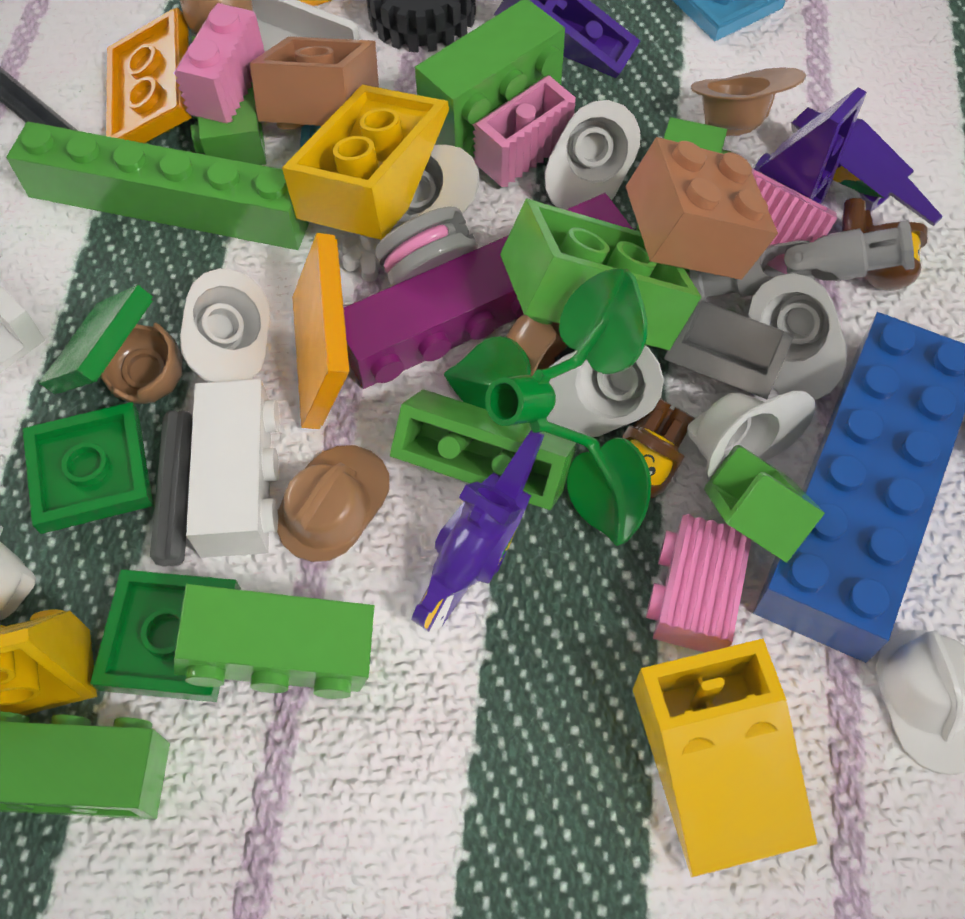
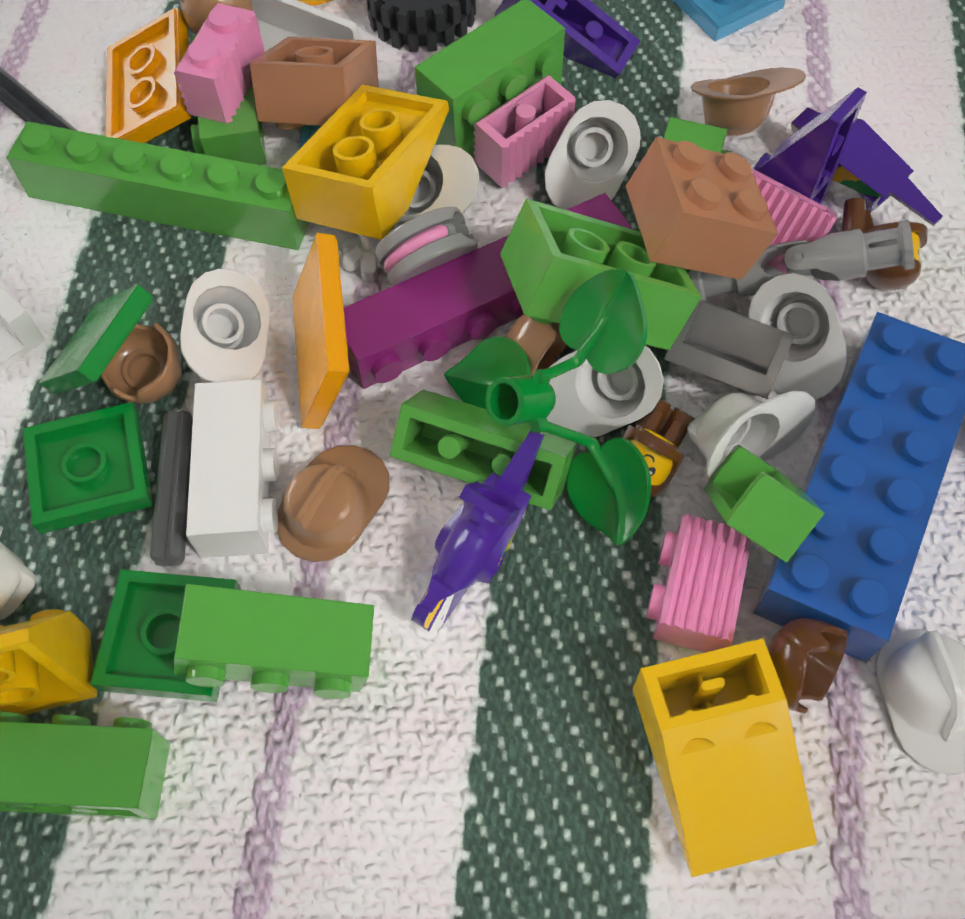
none -> reddish brown hair [767,618,848,714]

